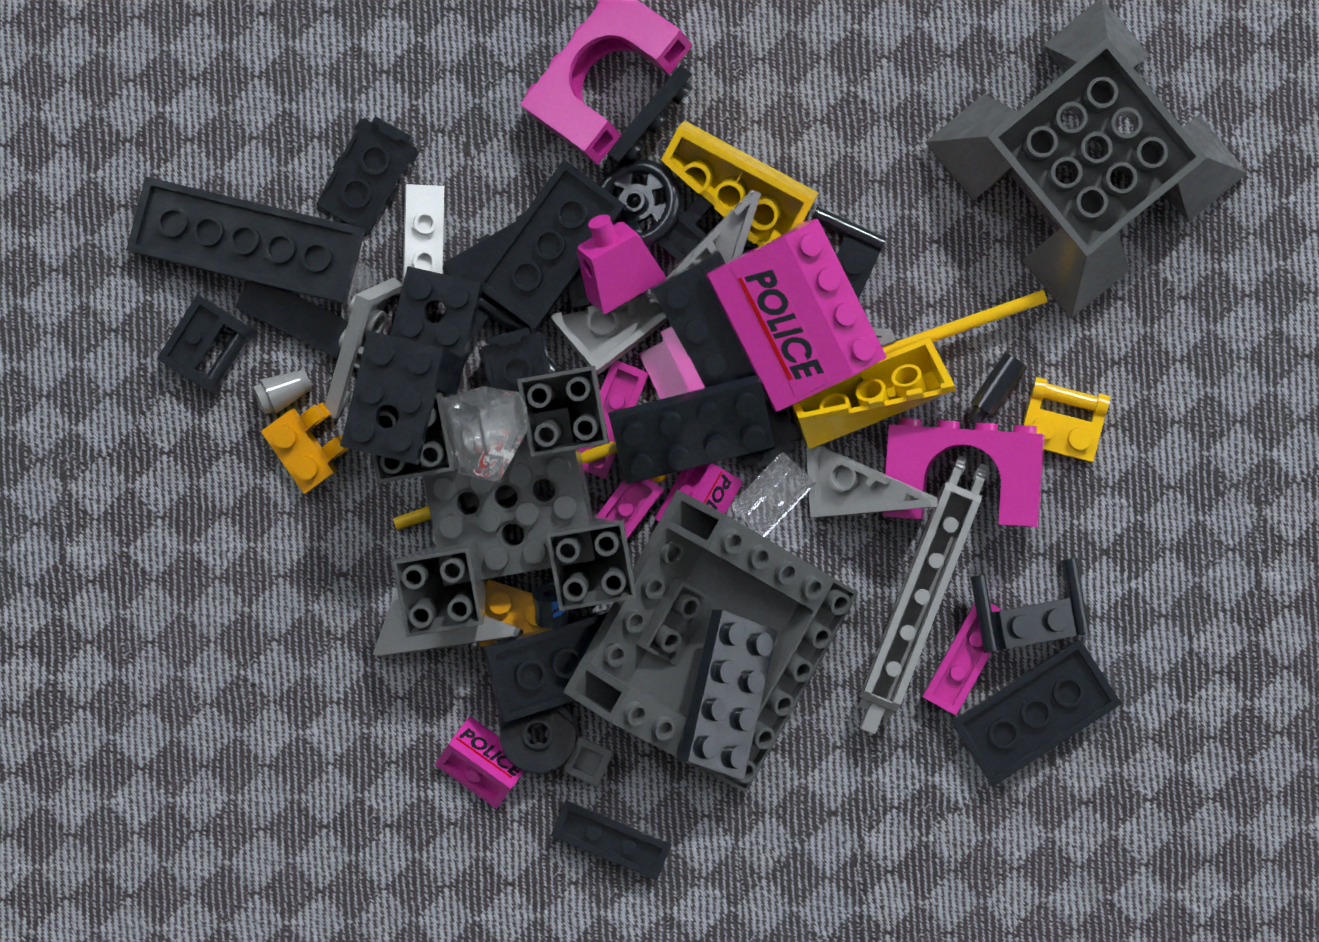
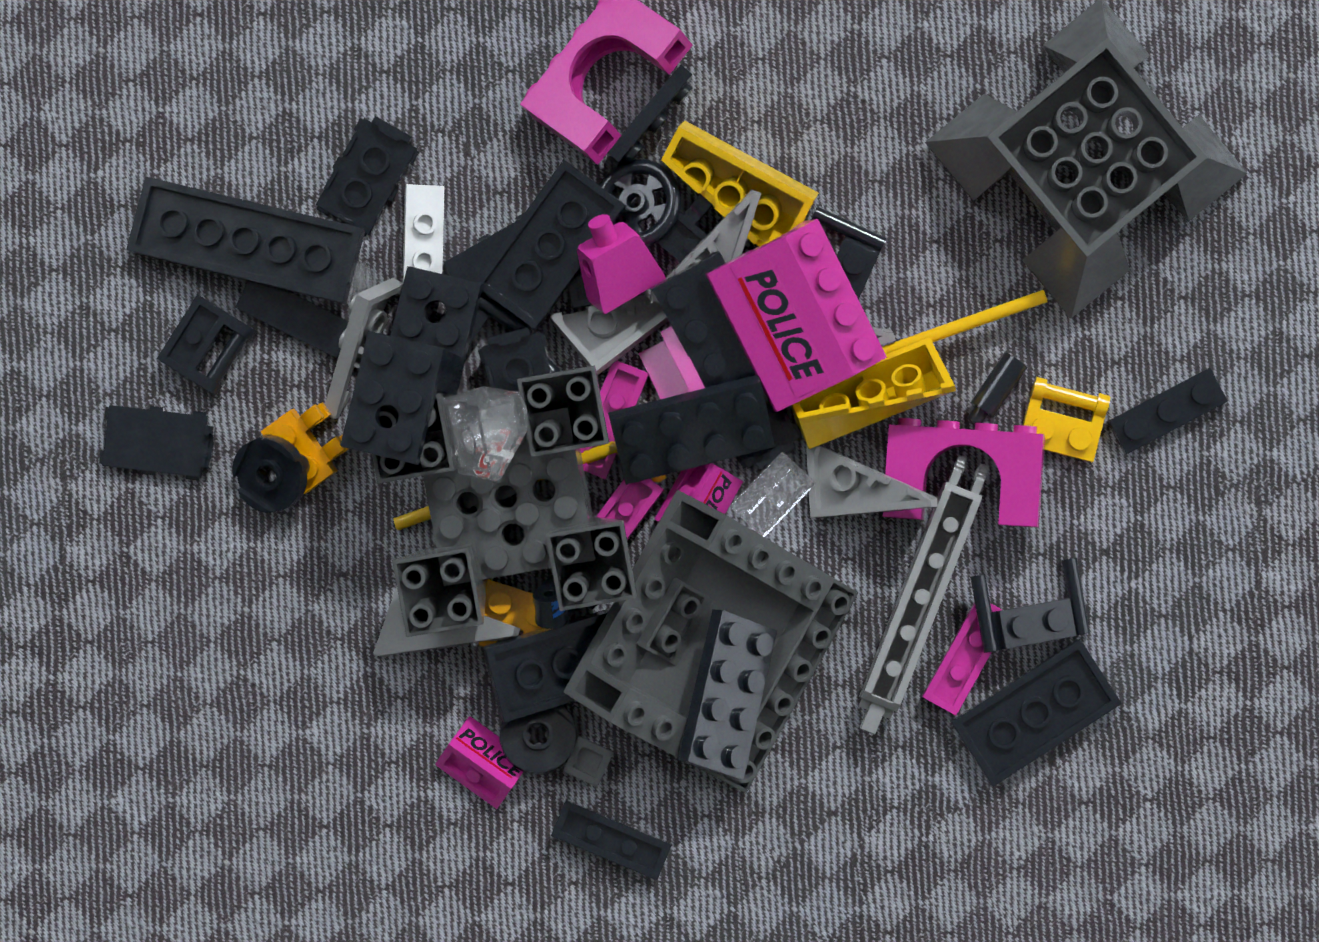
light grey cone [252,369,313,415] -> none
none -> black piece [99,405,216,481]
none -> black plate [232,434,310,513]
none -> black plate [1107,368,1228,455]

